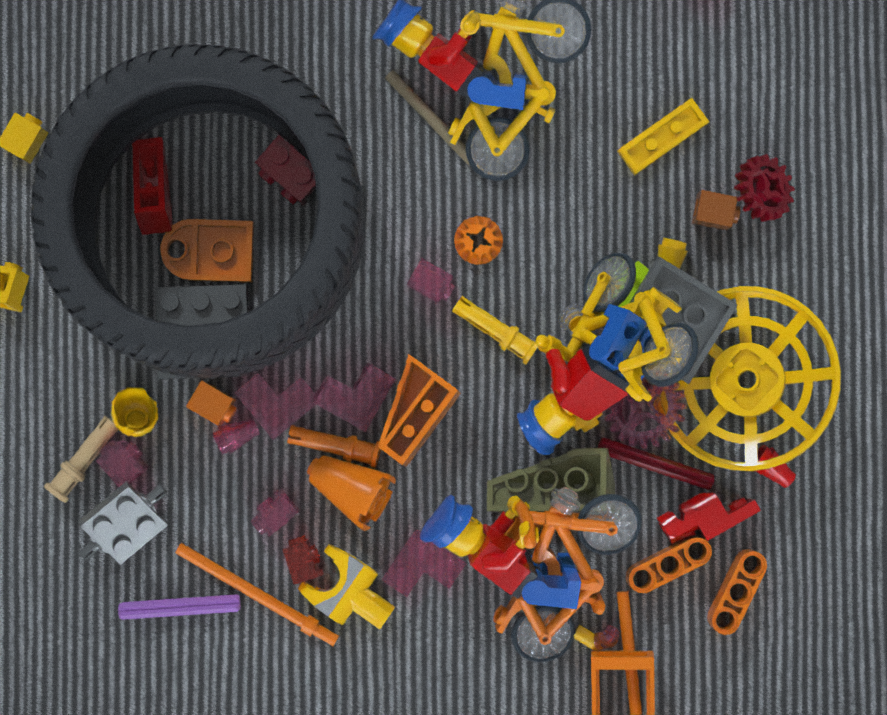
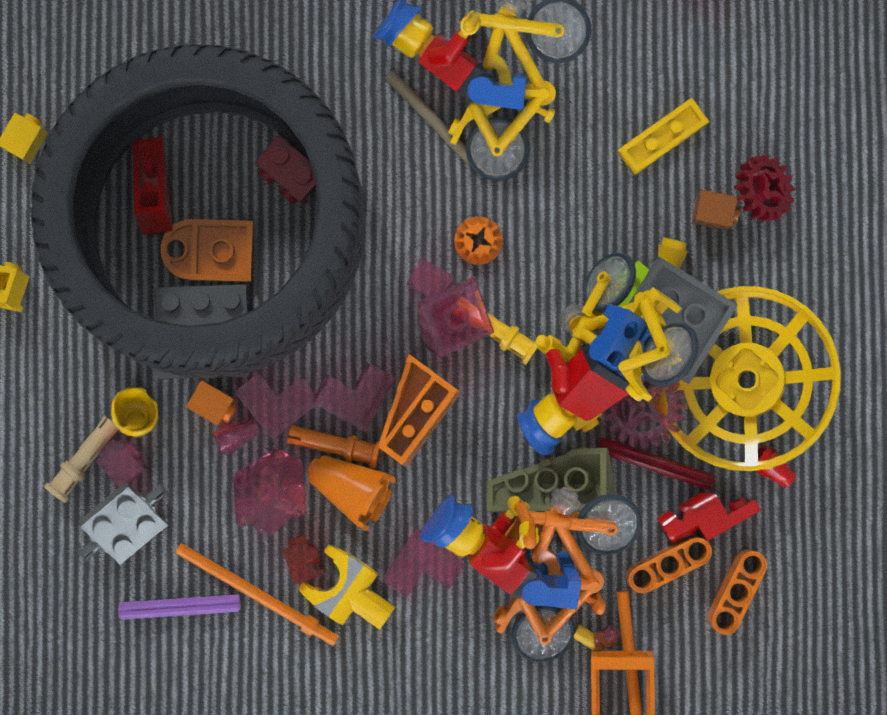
none -> clear pink bracket [233,448,307,527]
none -> clear pink slope [417,277,494,358]

